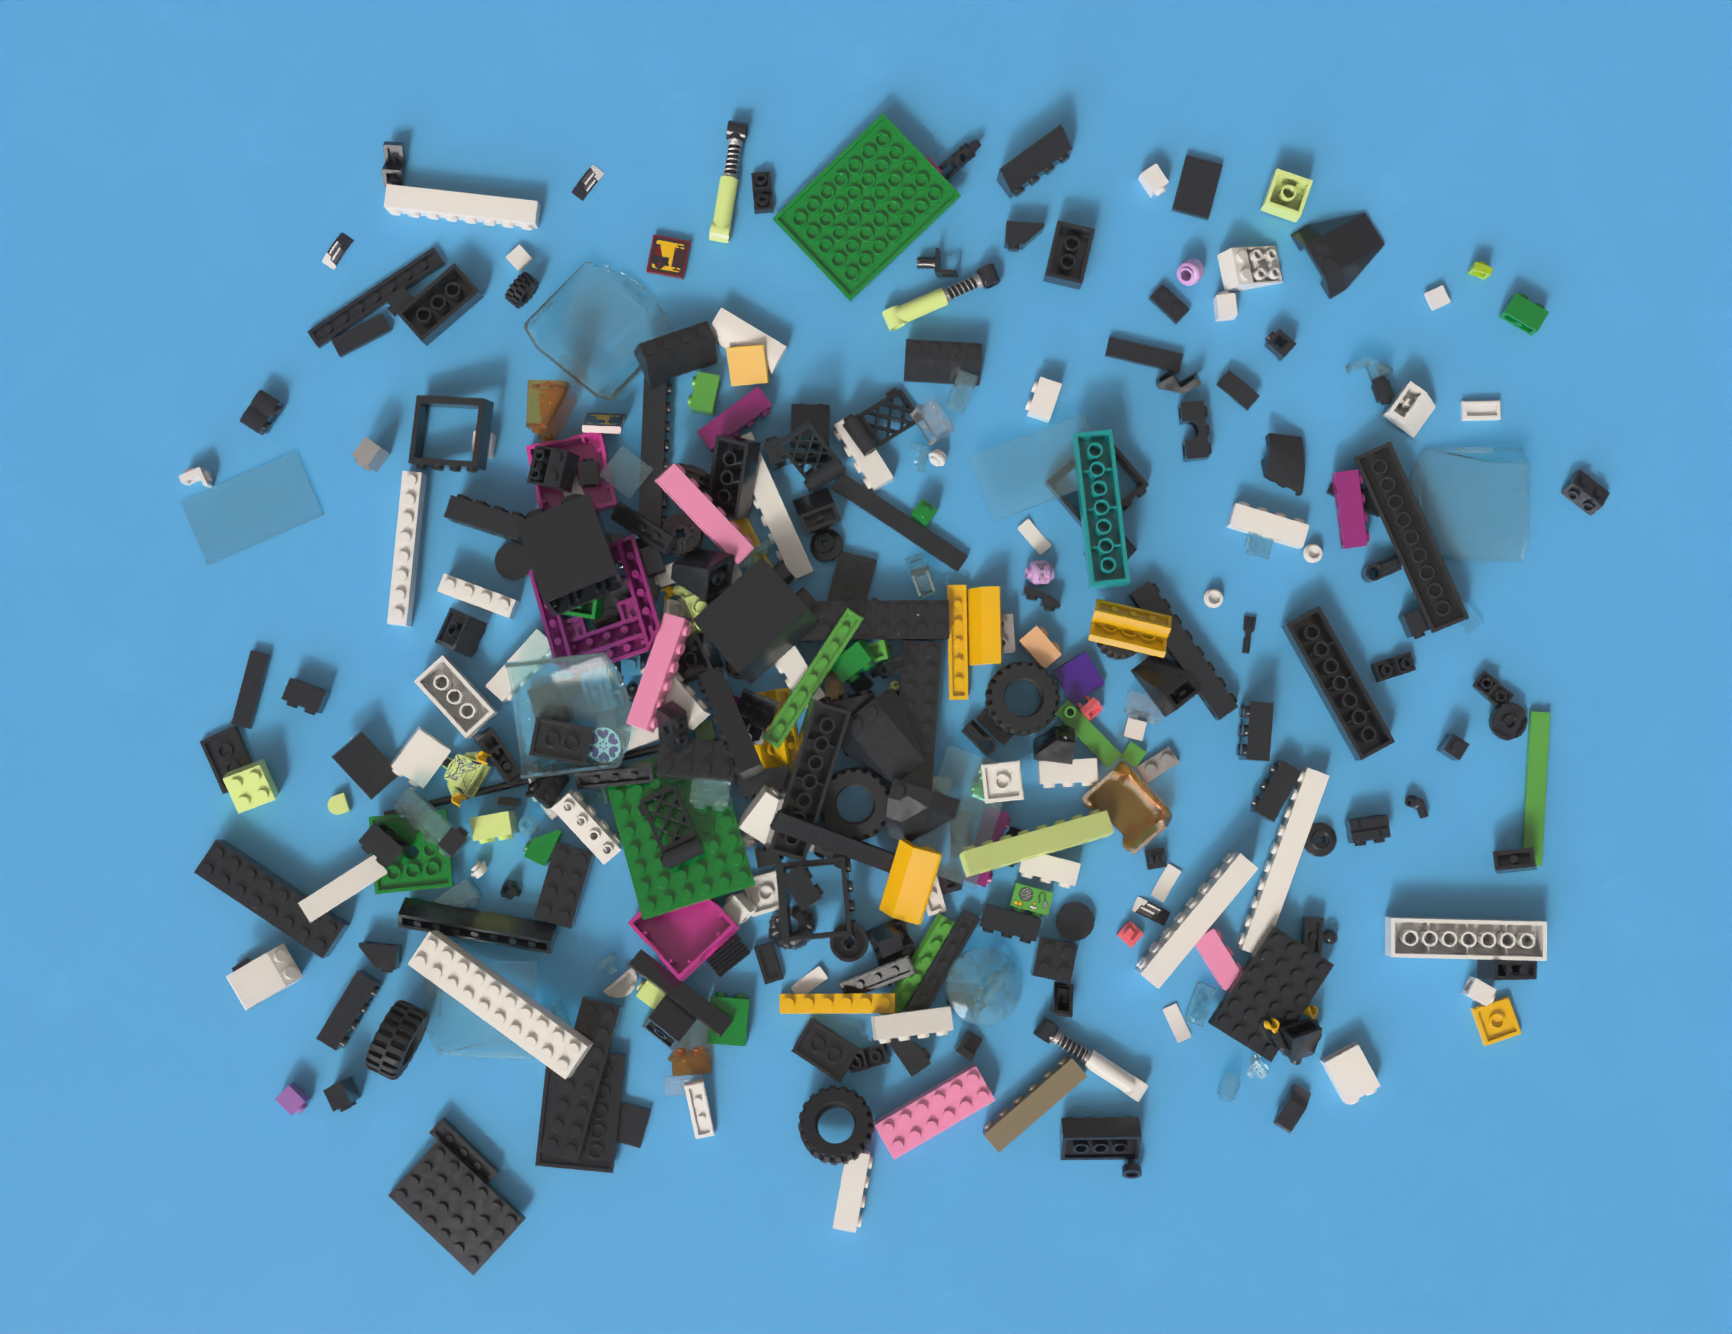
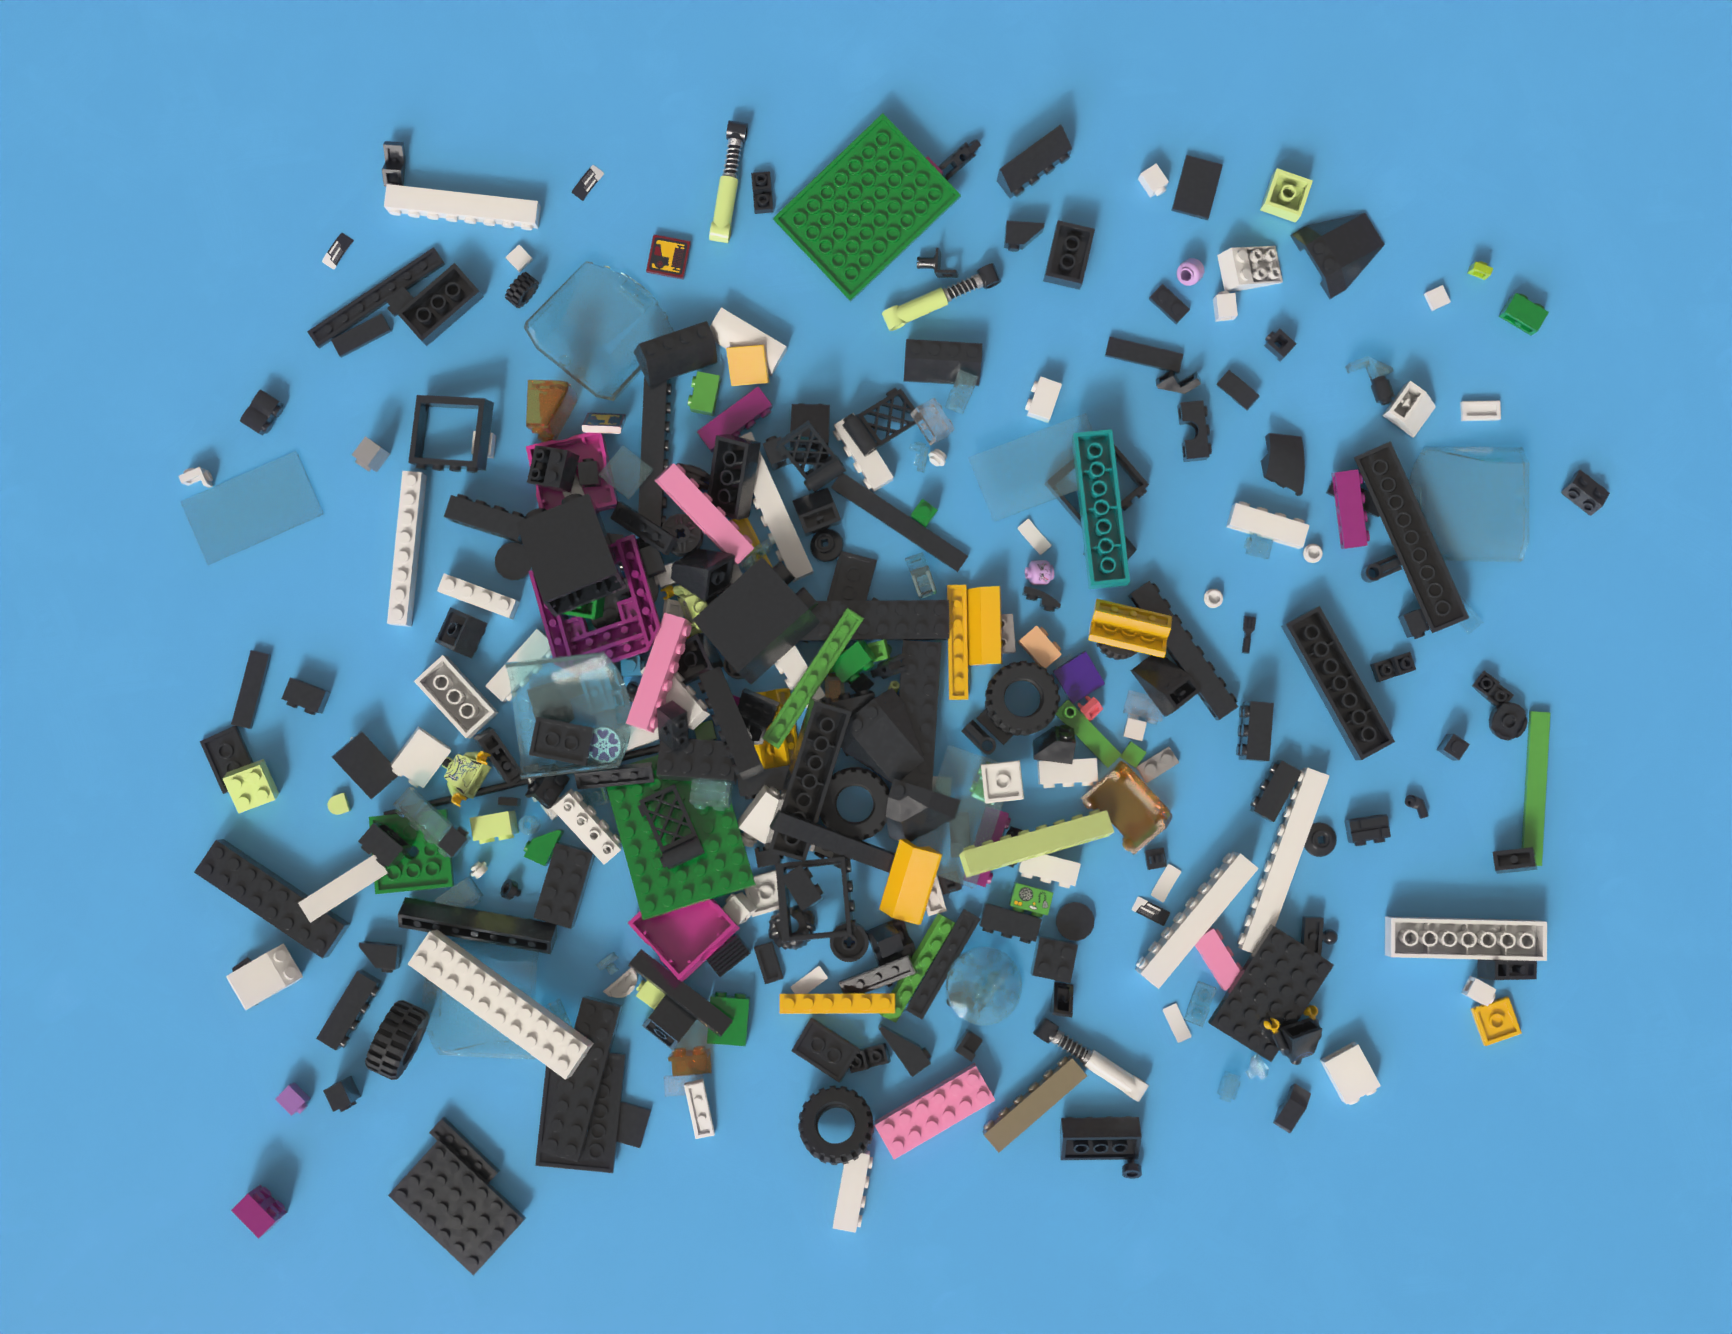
white brick [871,1006,954,1044] -> none
coral tile [1116,920,1144,948] -> none
none -> magenta brick [231,1185,287,1239]

